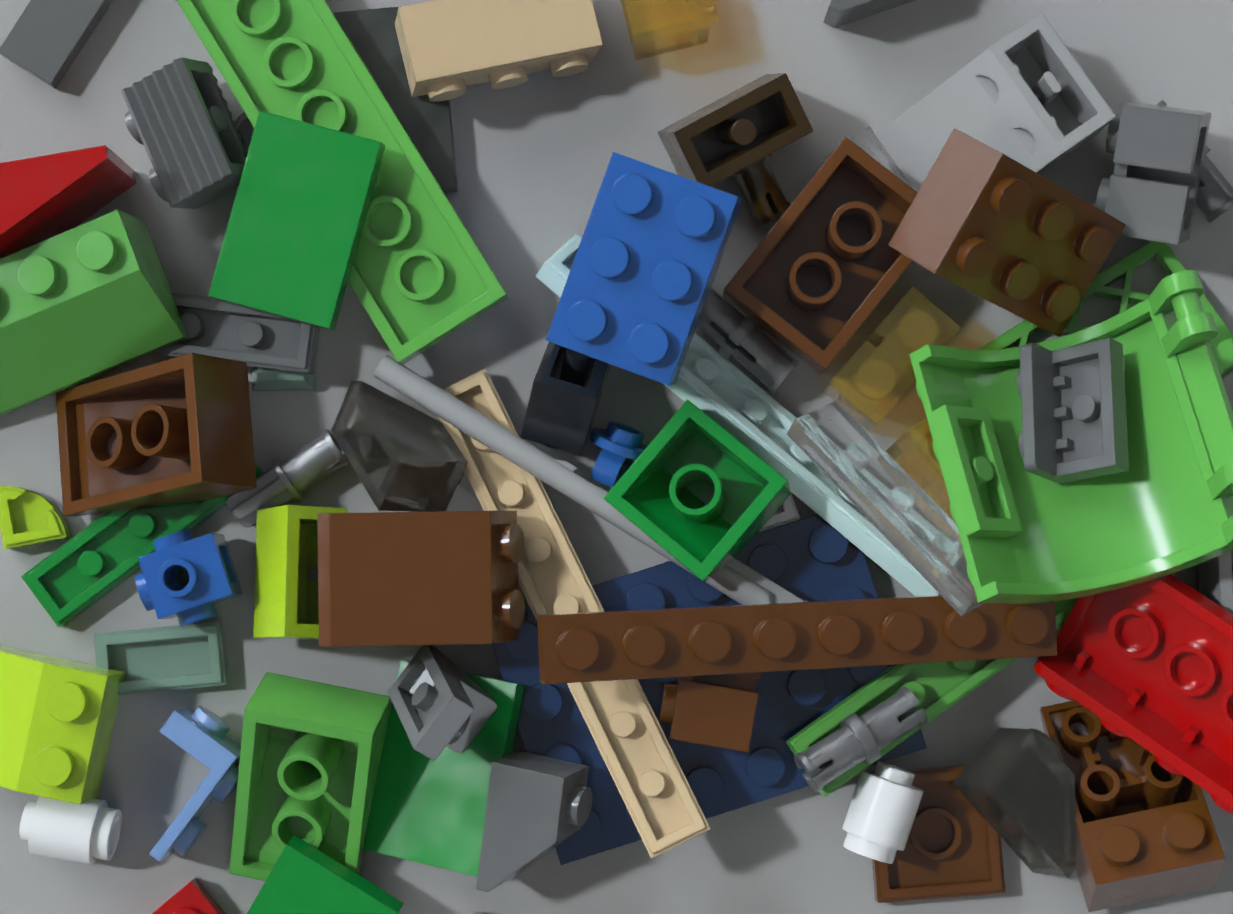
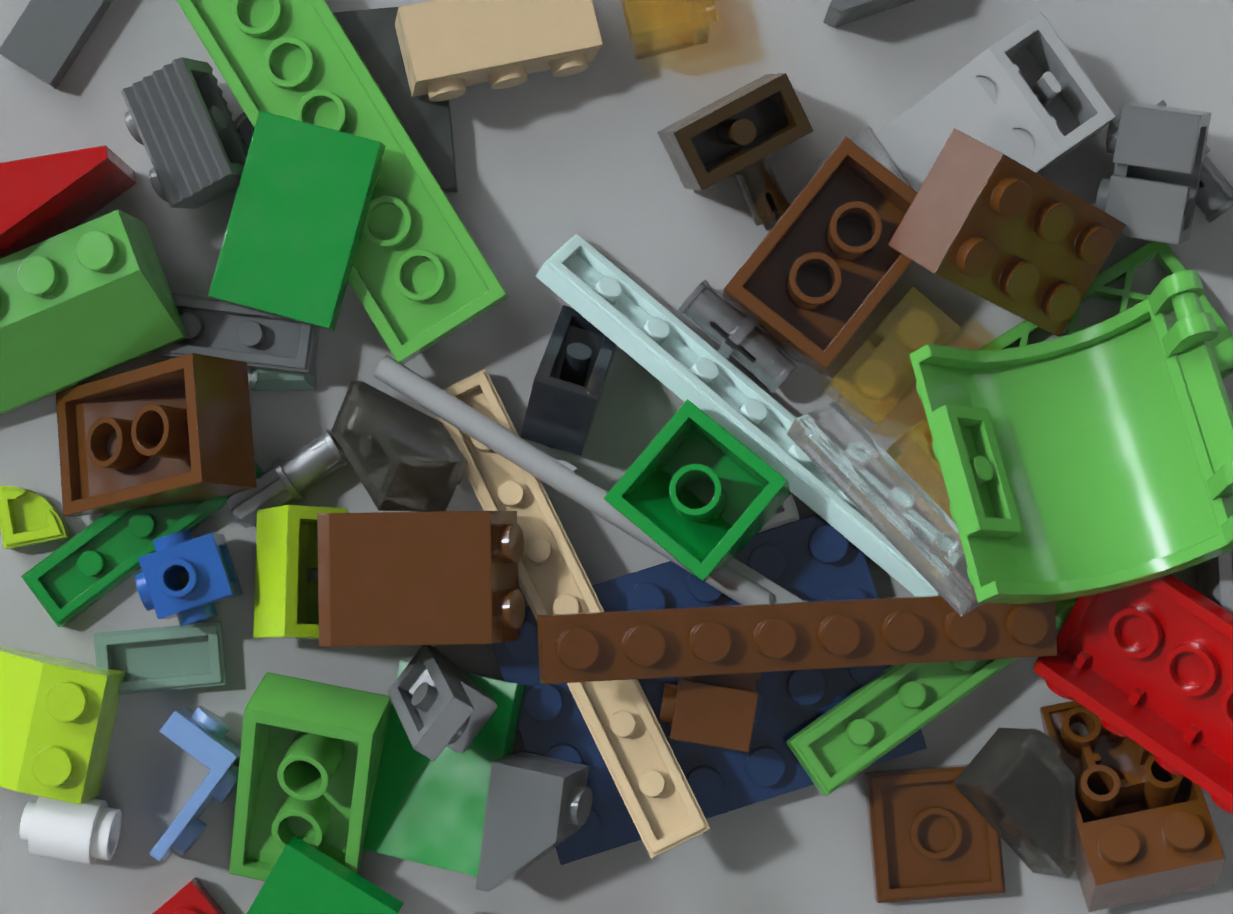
blue brick [546,152,742,386] -> none
blue plate [589,421,647,488] -> none
flat silver pin [794,686,927,792] -> none
white brick [842,761,924,864] -> none
dark grey bracket [1017,338,1129,484] -> none

